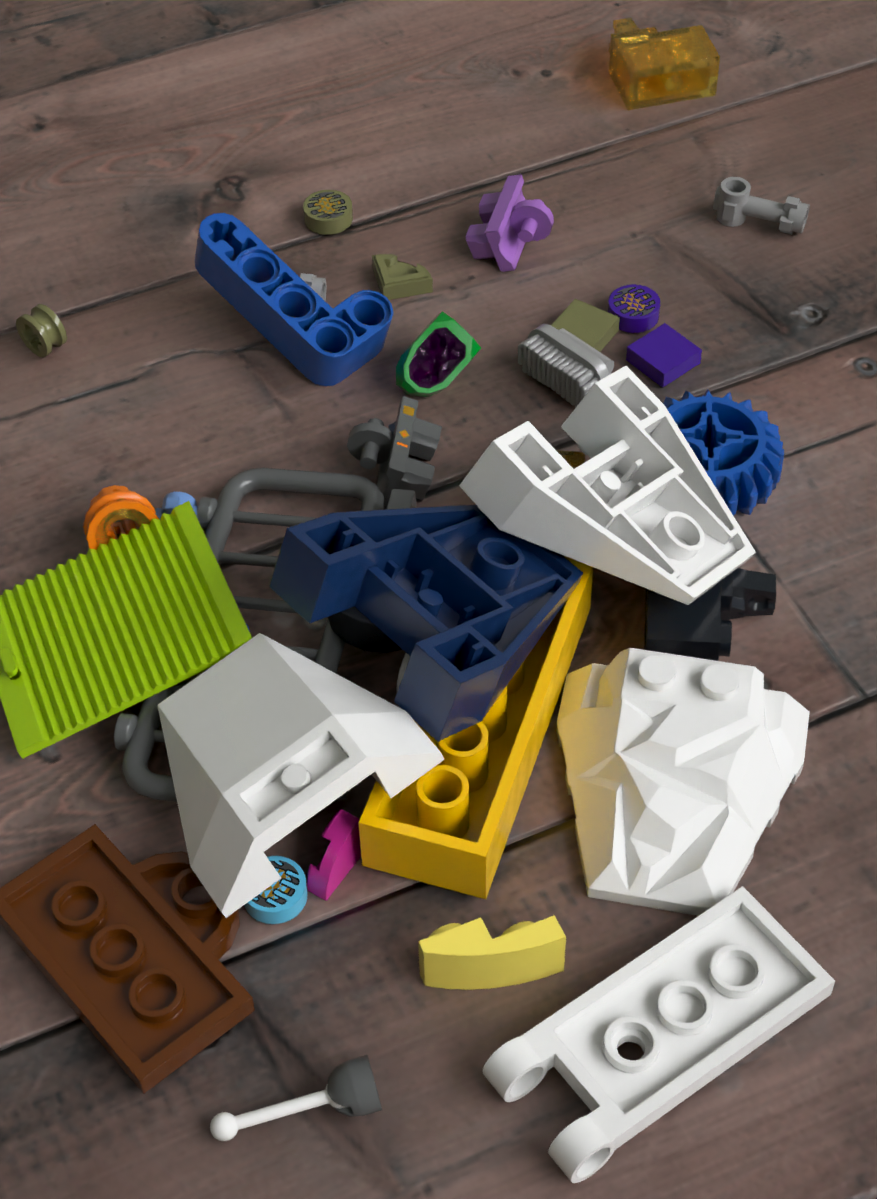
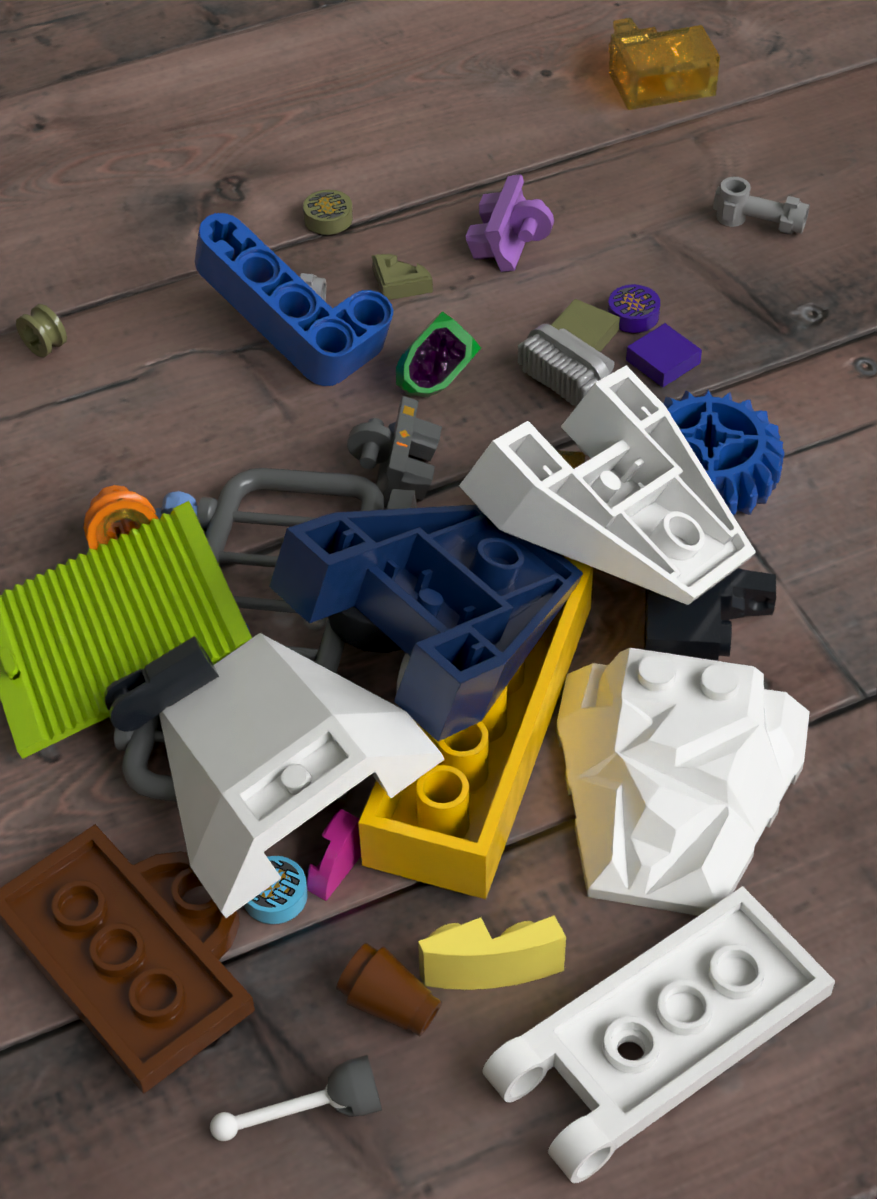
none -> black bar [104,636,219,732]
none -> reddish brown cone [336,943,442,1037]

